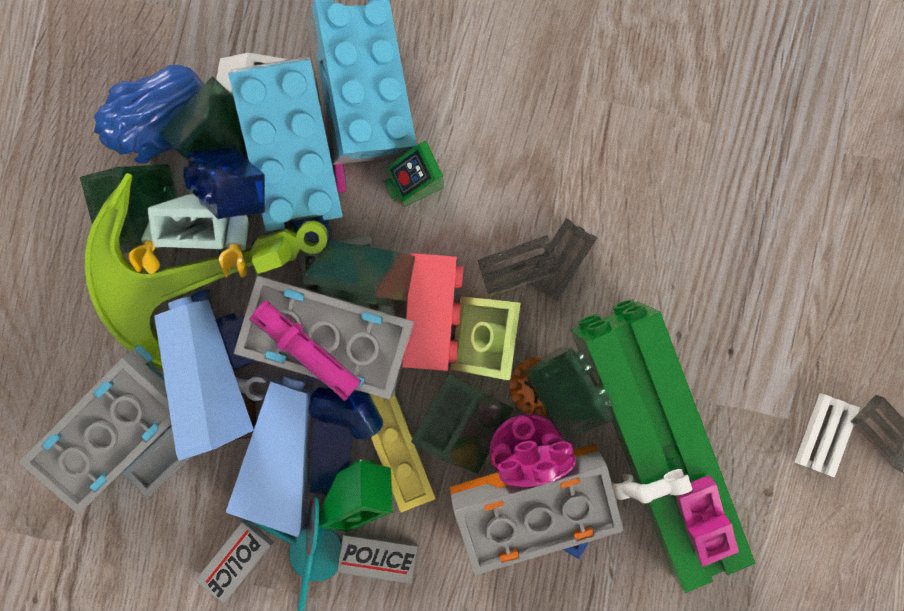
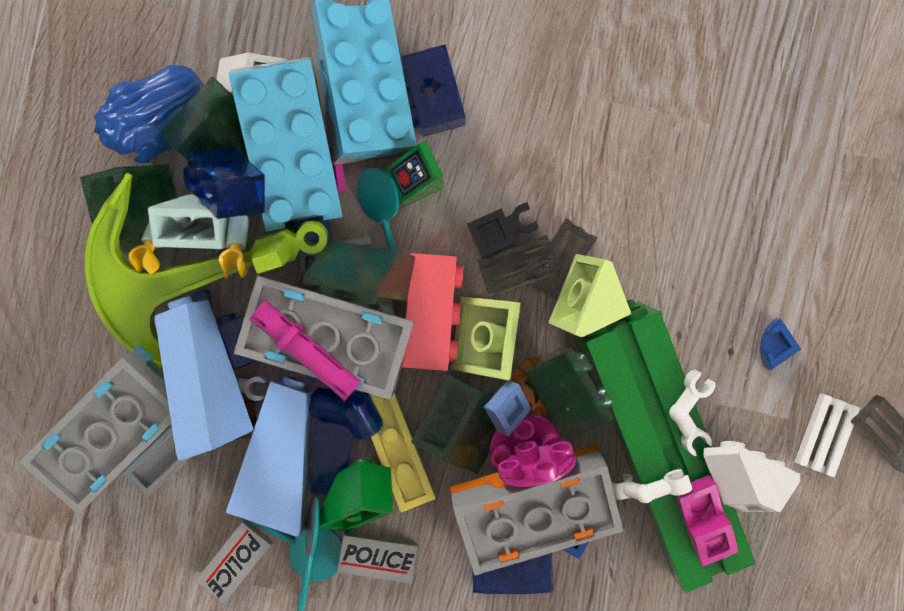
none -> teal piece [356,167,408,289]
none -> clear blue brick [402,44,466,137]
none -> black plate [467,202,539,258]
none -> clear blue slope [472,553,553,594]
none -> medium blue plate [484,380,532,437]
none -> yellowish green slope [548,254,631,337]
none -> white arm [669,369,715,456]
none -> white slope [703,441,800,512]
none -> blue tile [760,318,801,370]

